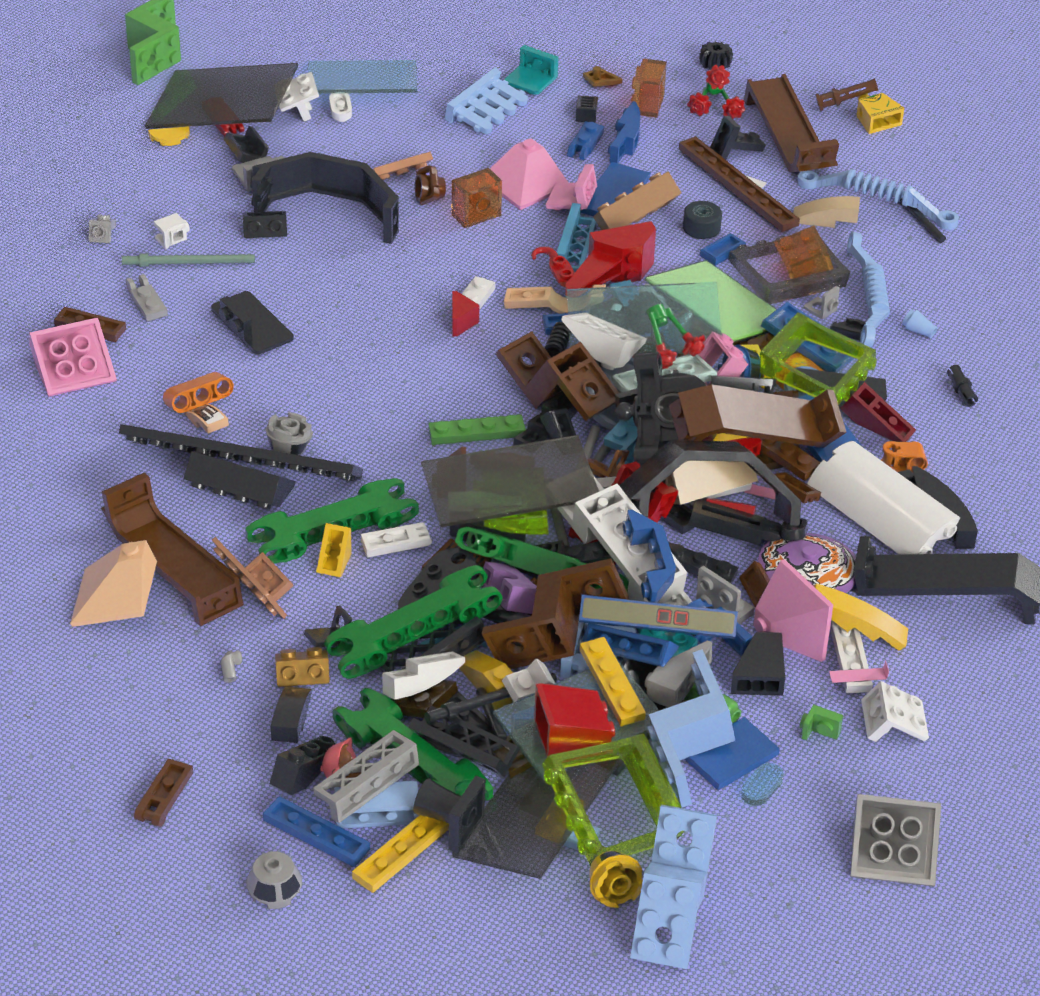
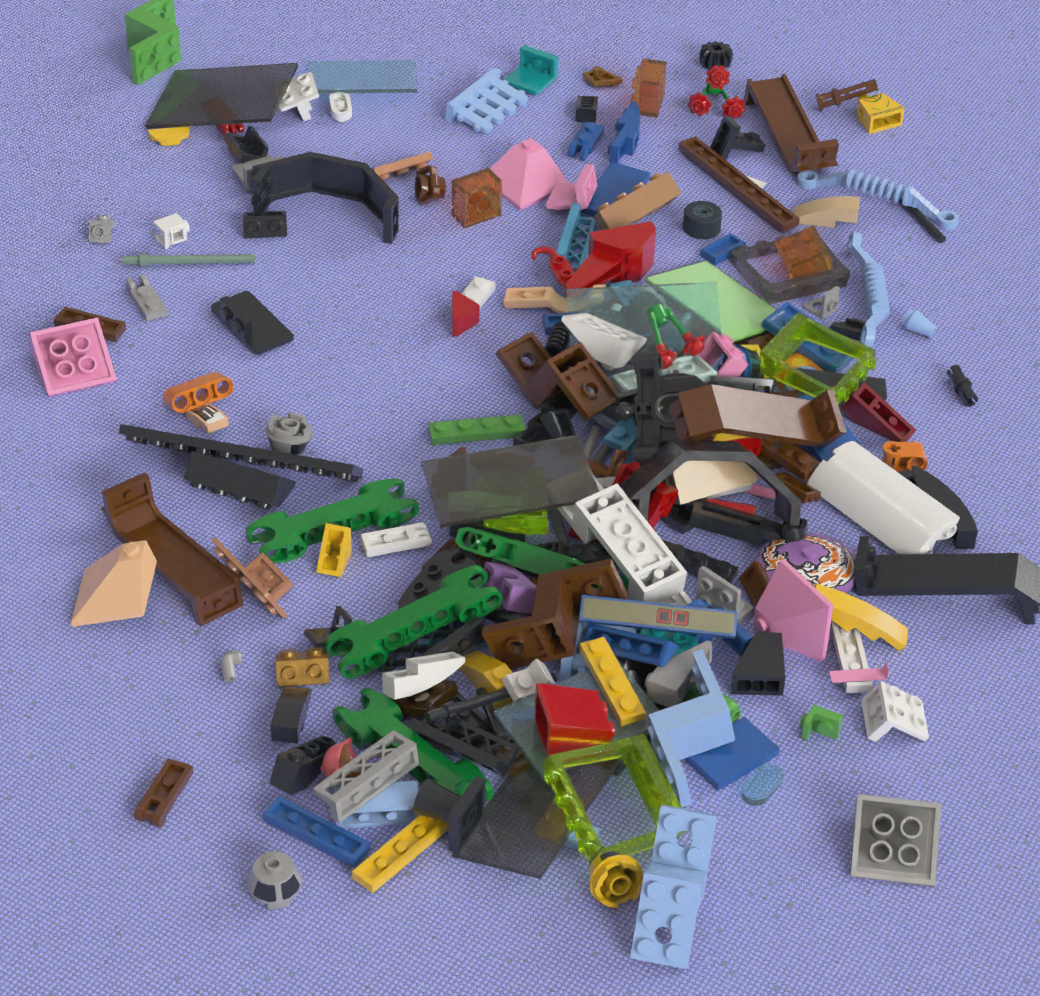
blue slope [622,510,676,603] -> none

